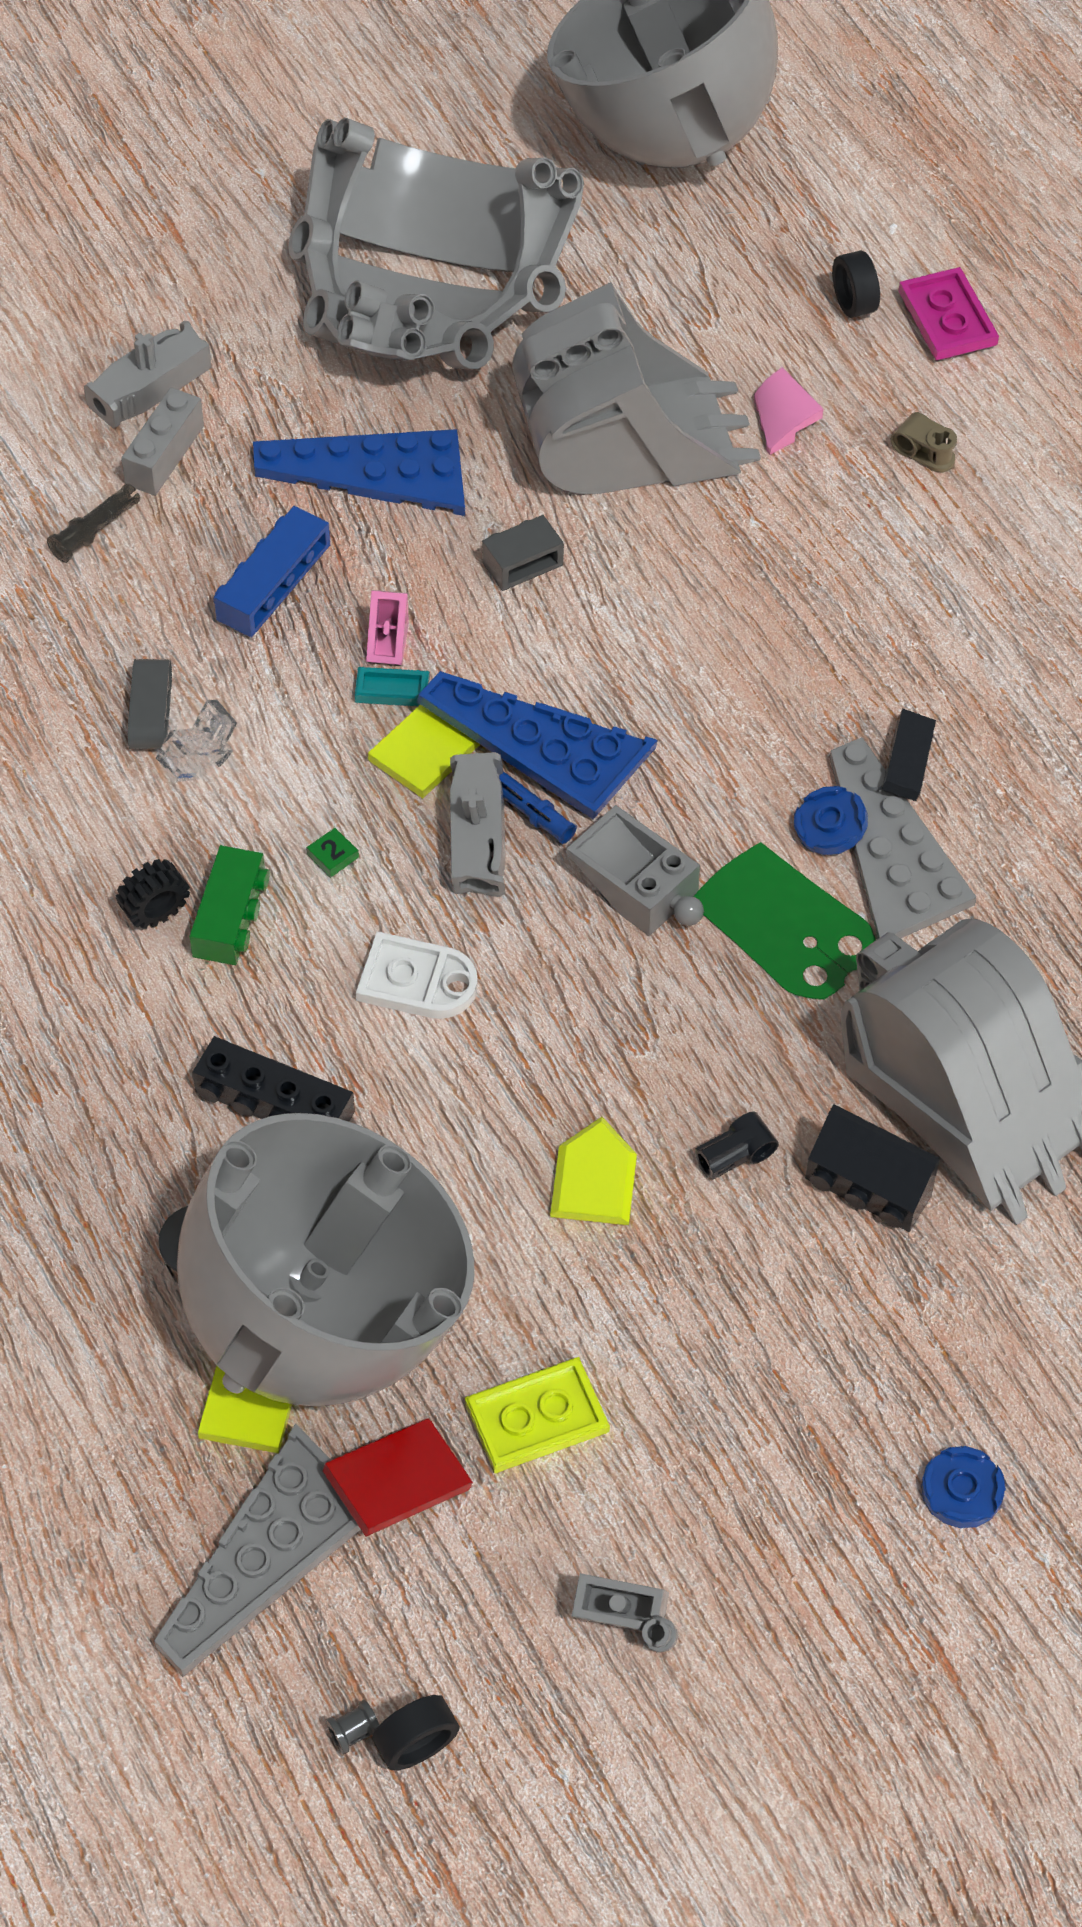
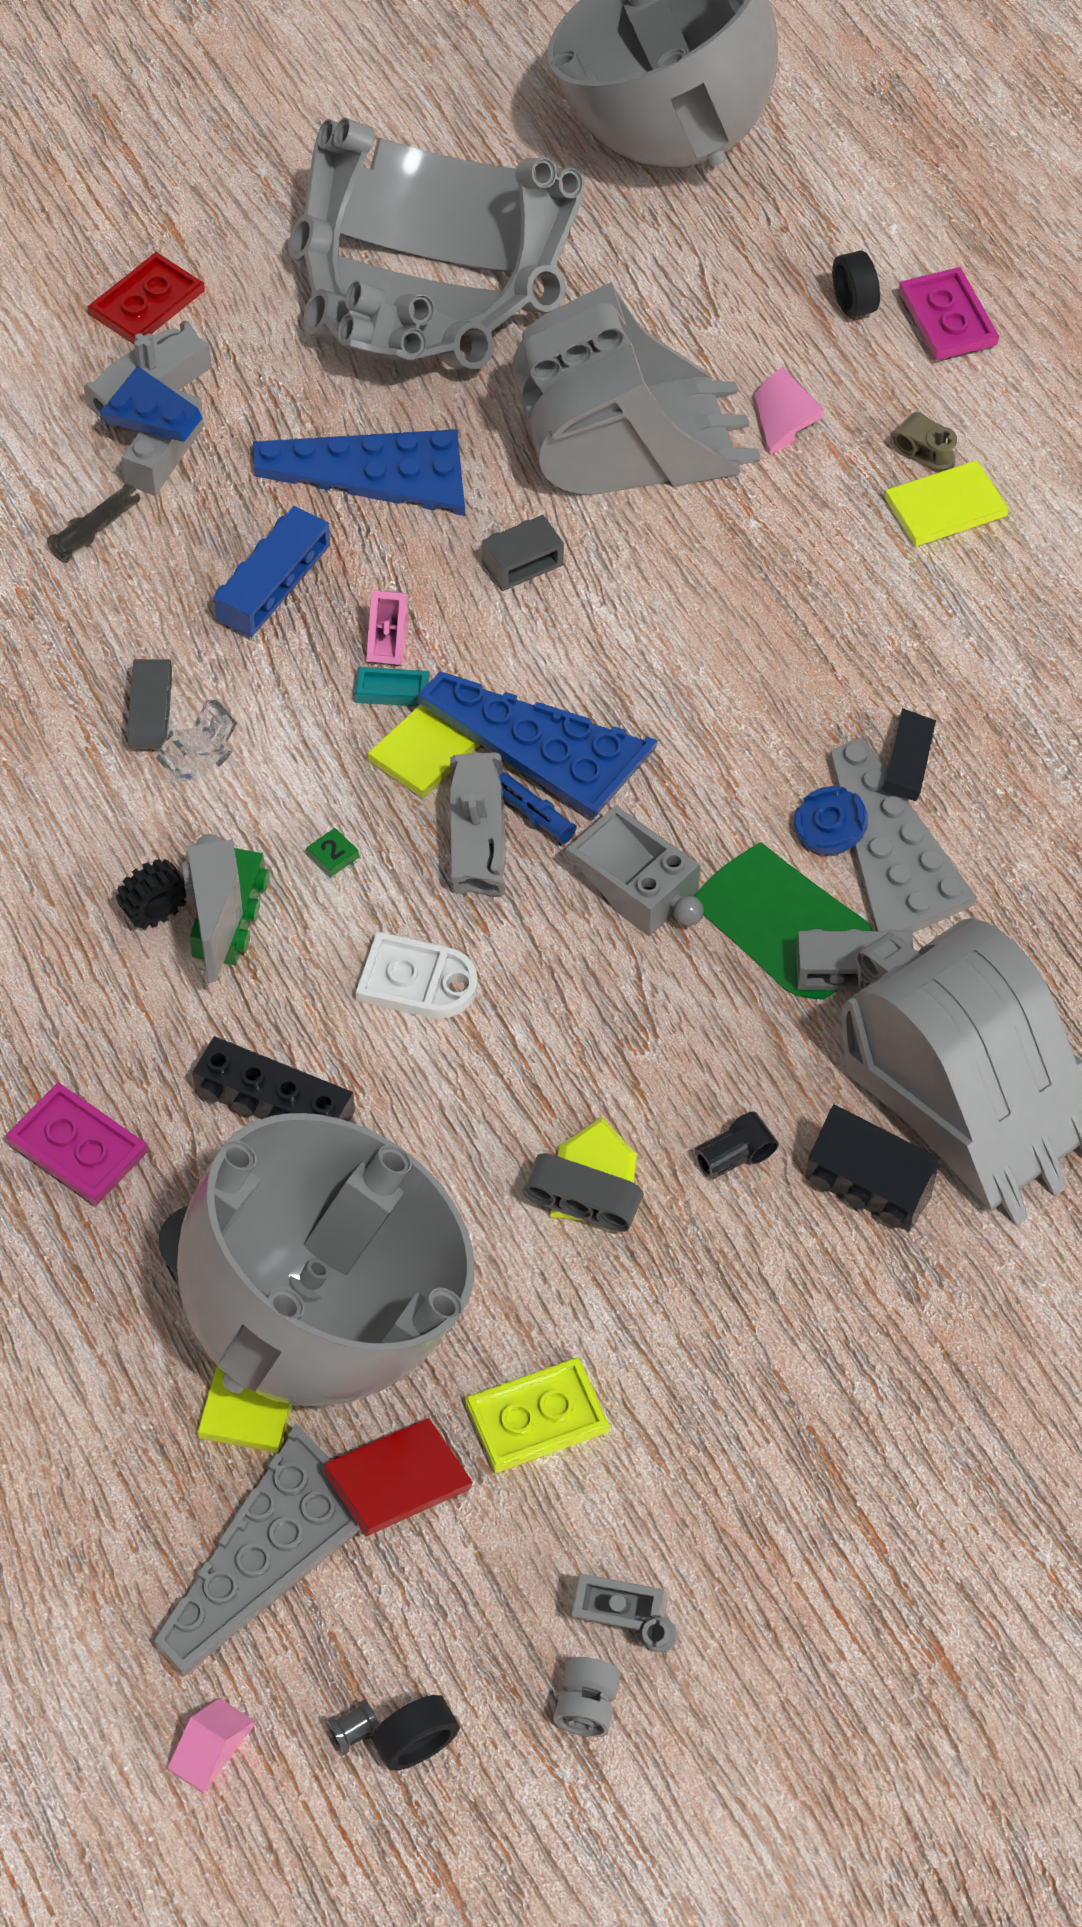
blue tile [921,1446,1006,1528] -> none
none -> dark pink plate [6,1082,148,1206]
none -> red tile [87,252,205,344]
none -> blue wing [100,366,203,442]
none -> bright pink slope [168,1698,255,1794]
none -> light grey slope [181,834,243,983]
none -> dark grey beam [522,1153,644,1232]
none -> light grey wheel [554,1657,621,1737]
none -> light grey brick [796,929,913,990]
none -> neon yellow tile [884,460,1009,547]

